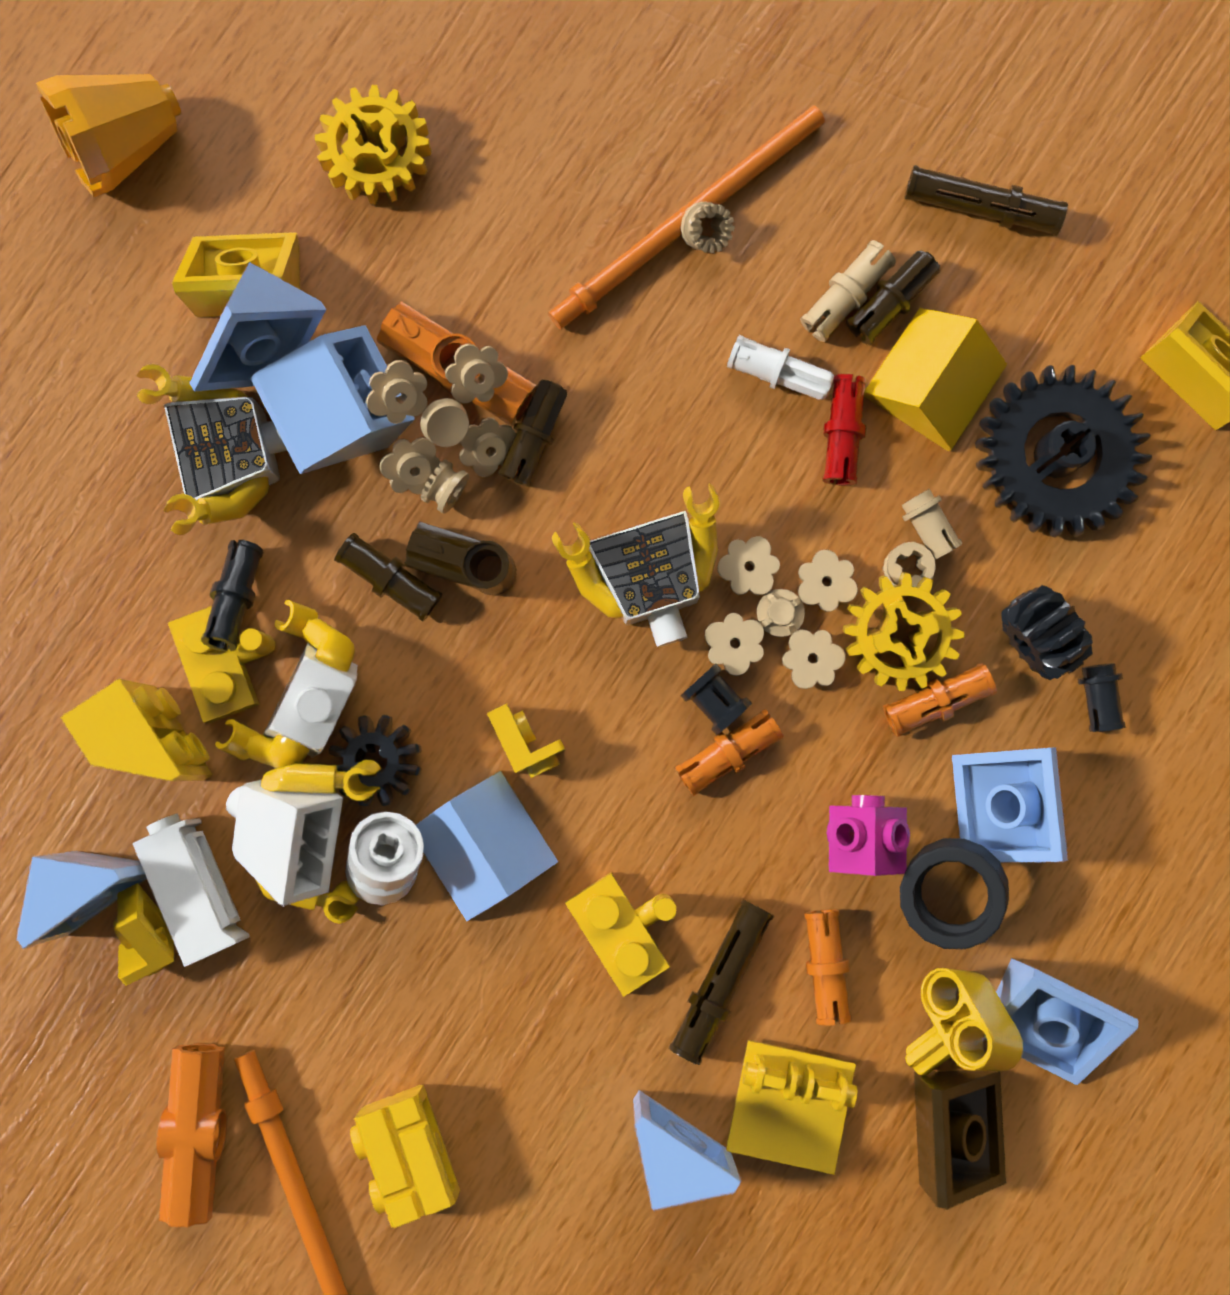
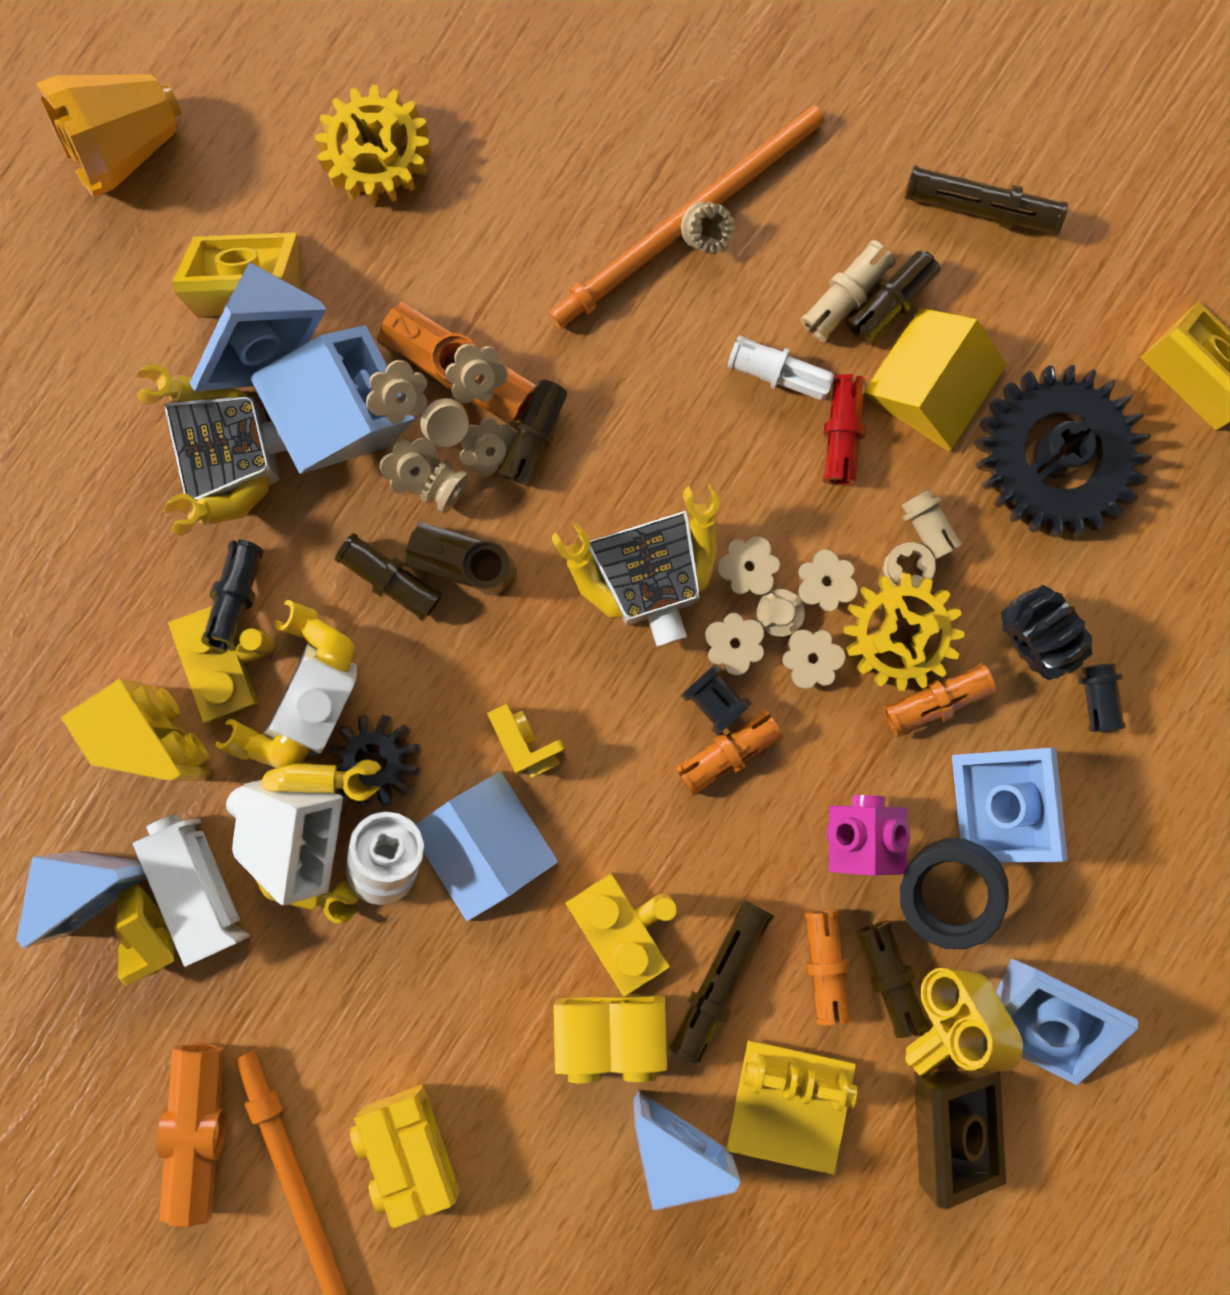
none -> yellow brick [554,995,667,1084]
none -> dark brown pin [857,920,929,1038]

